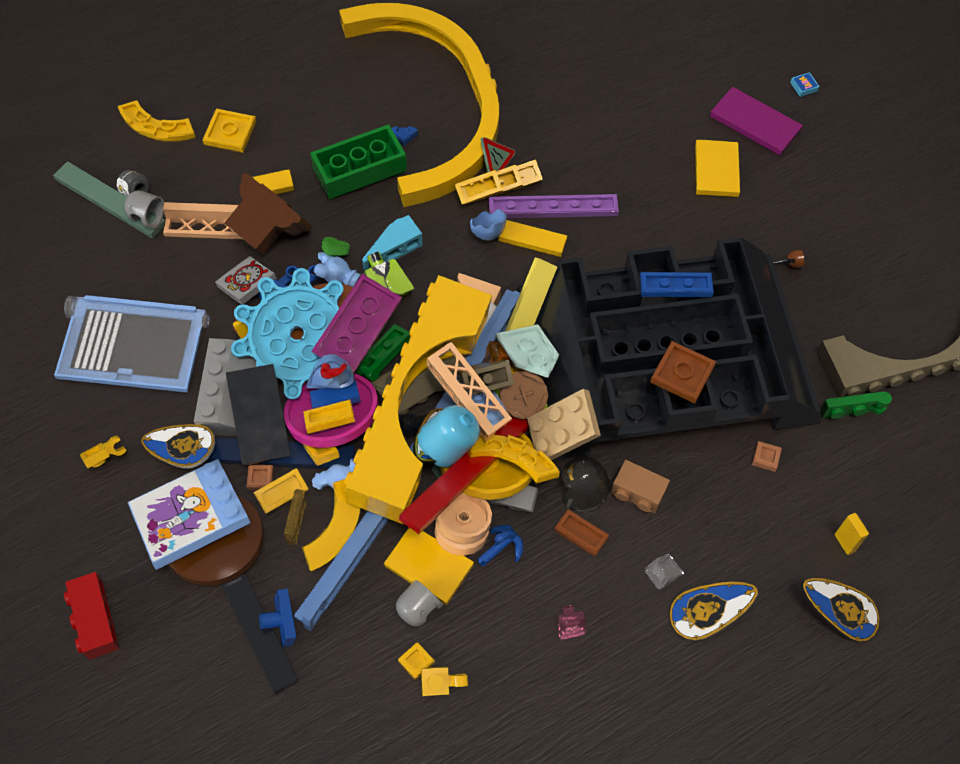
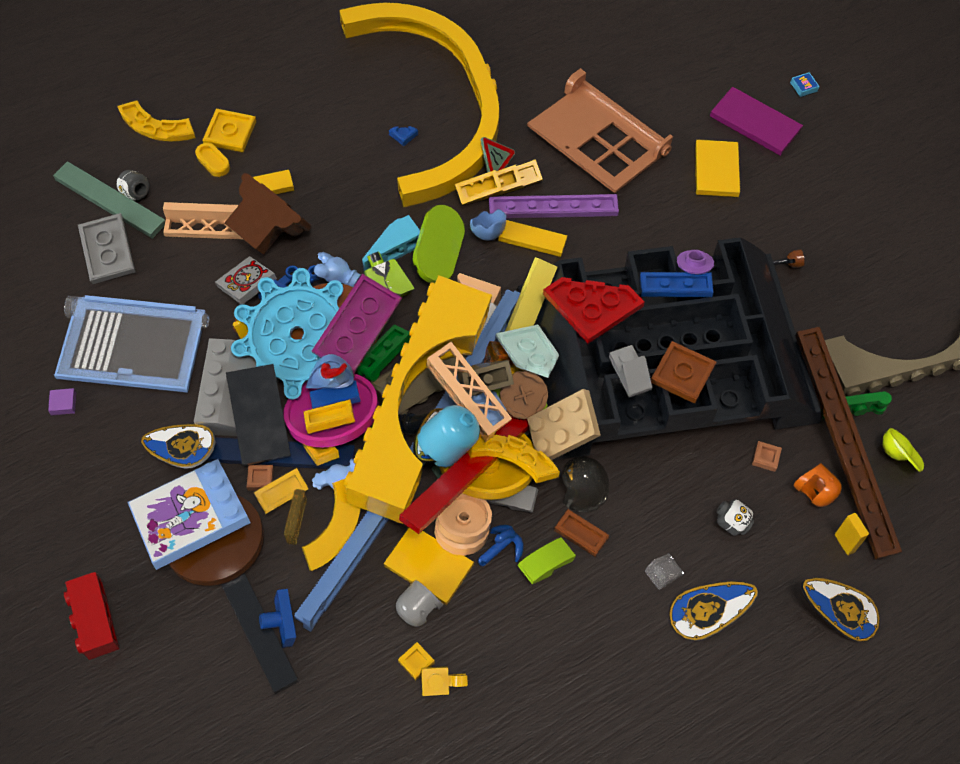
yellow plate [80,436,127,468] -> none
light grey helmet [124,190,164,229] -> none
green brick [310,124,407,199] -> none
bright green tile [321,237,350,255] -> none
clear pink tile [558,605,586,639] -> none
medium nougat brick [611,460,670,513] -> none
none -> medium lavender tile [48,388,76,415]
none -> light grey tile [78,213,136,284]
none -> yellow tile [195,143,230,177]
none -> lime tile [413,205,465,283]
none -> lime slope [518,537,576,584]
none -> nougat door [527,68,673,193]
none -> red plate [543,277,645,343]
none -> light grey slope [609,345,652,397]
none -> medium lavender piece [677,250,714,275]
none -> head [716,499,755,536]
none -> orange helmet [794,463,842,507]
none -> reddish brown plate [795,326,902,560]
none -> neon yellow cap [882,428,924,472]

